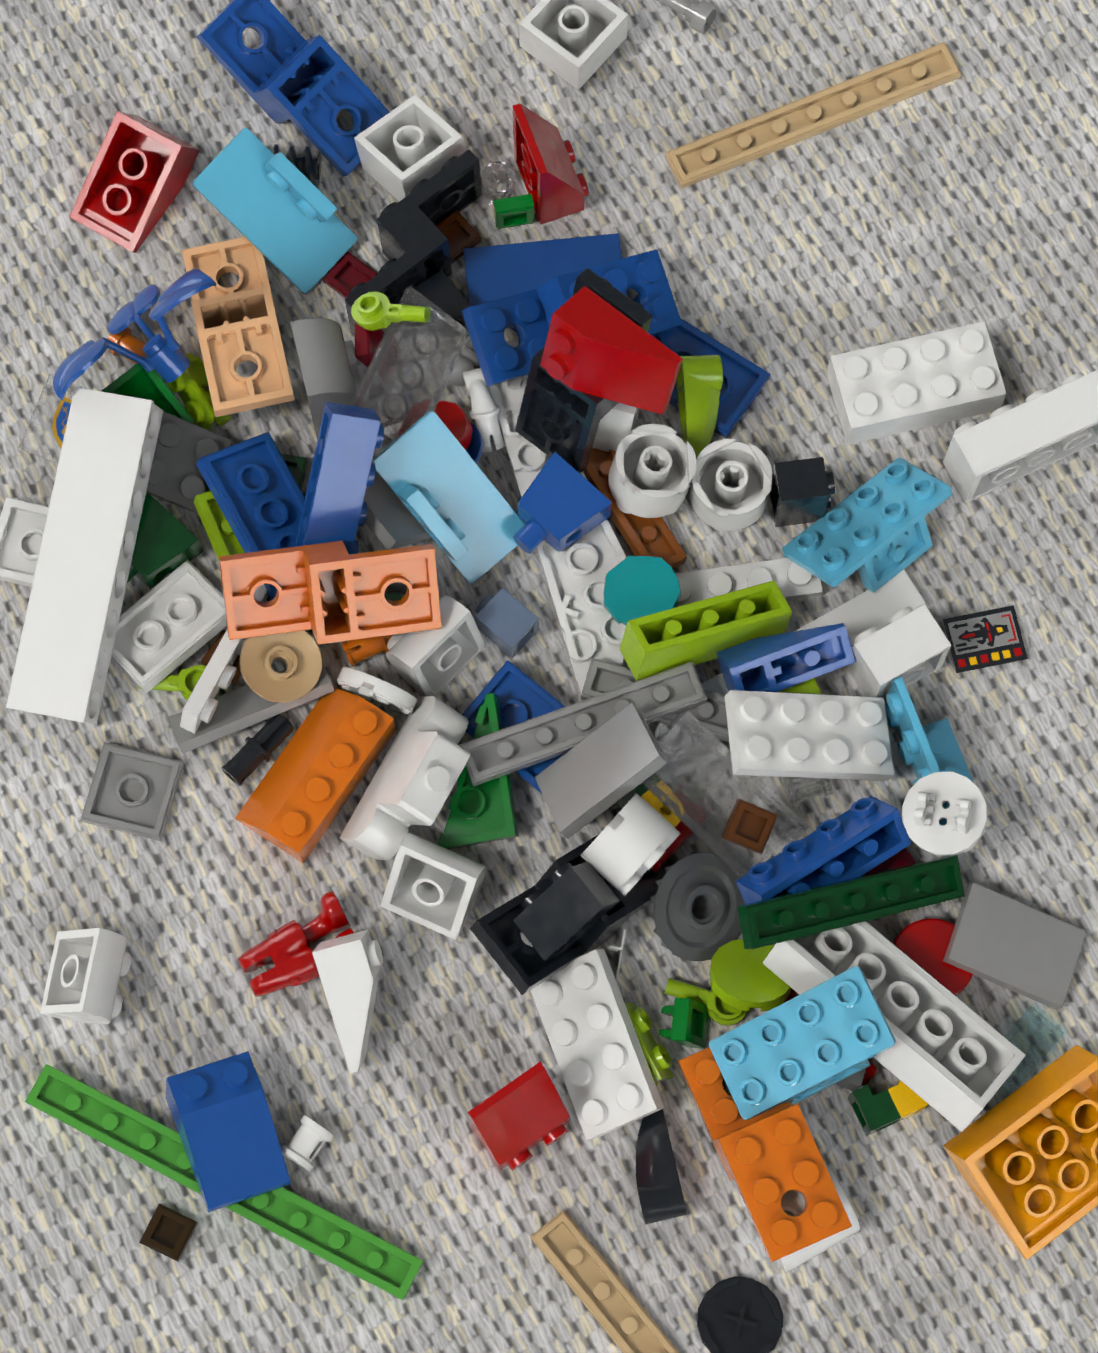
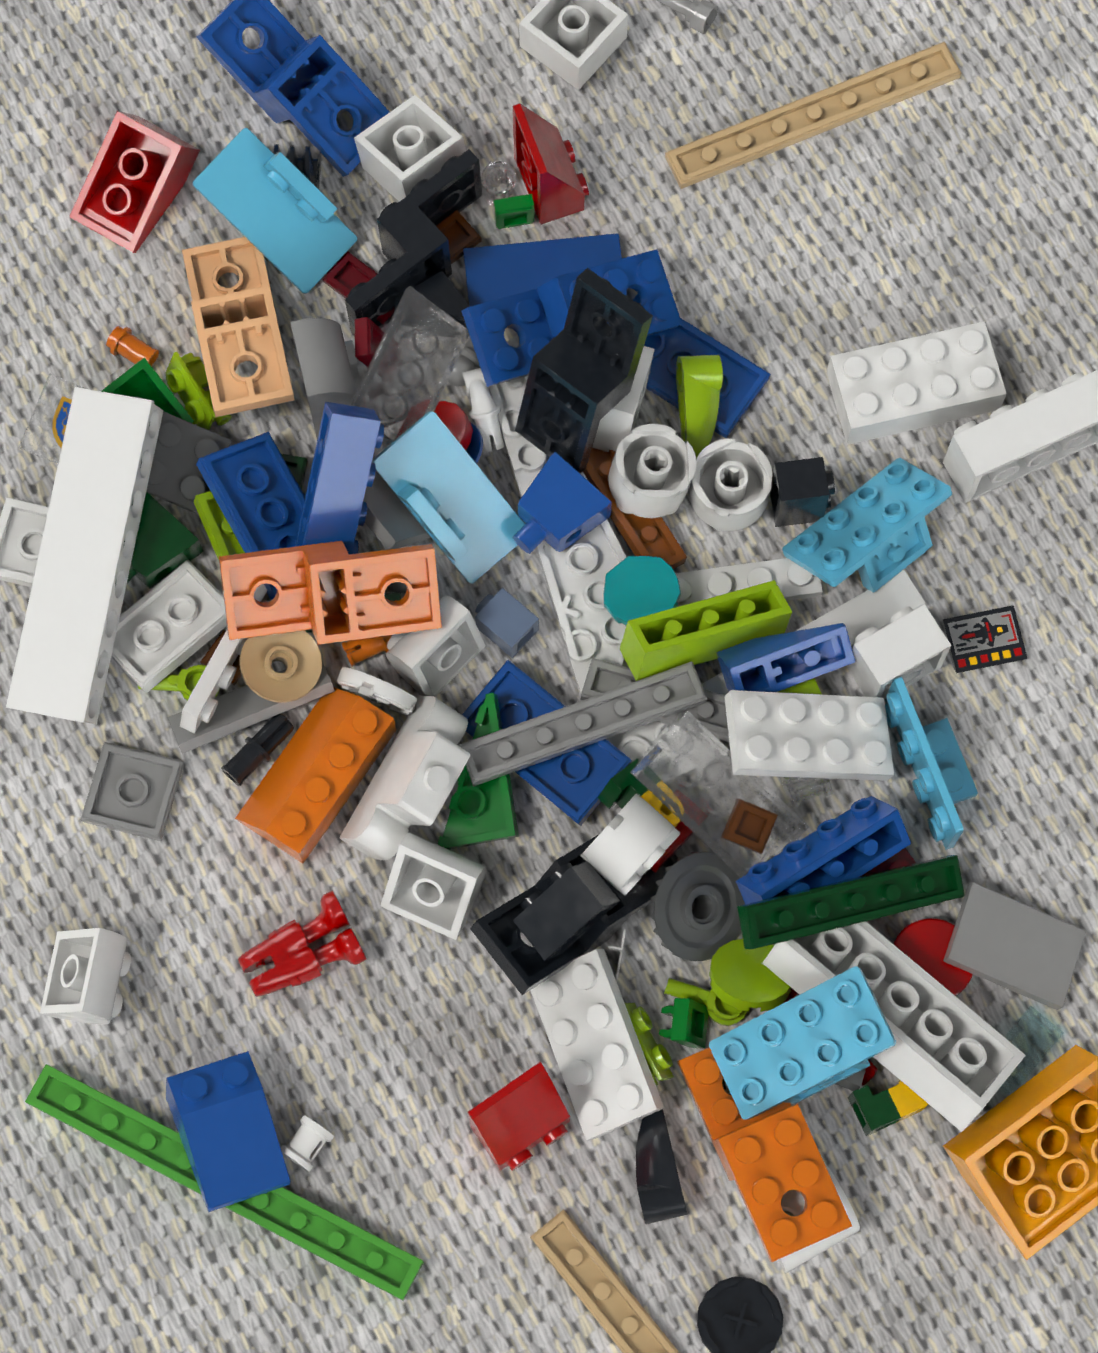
blue plant [53,269,216,401] -> none
dark brown tile [139,1203,198,1262] -> none
white slope [312,930,383,1073] -> none
lime plate [351,291,431,331] -> none
light grey tile [535,703,667,839] -> none
red slope [540,286,683,415] -> none
white plate [902,772,987,856] -> none

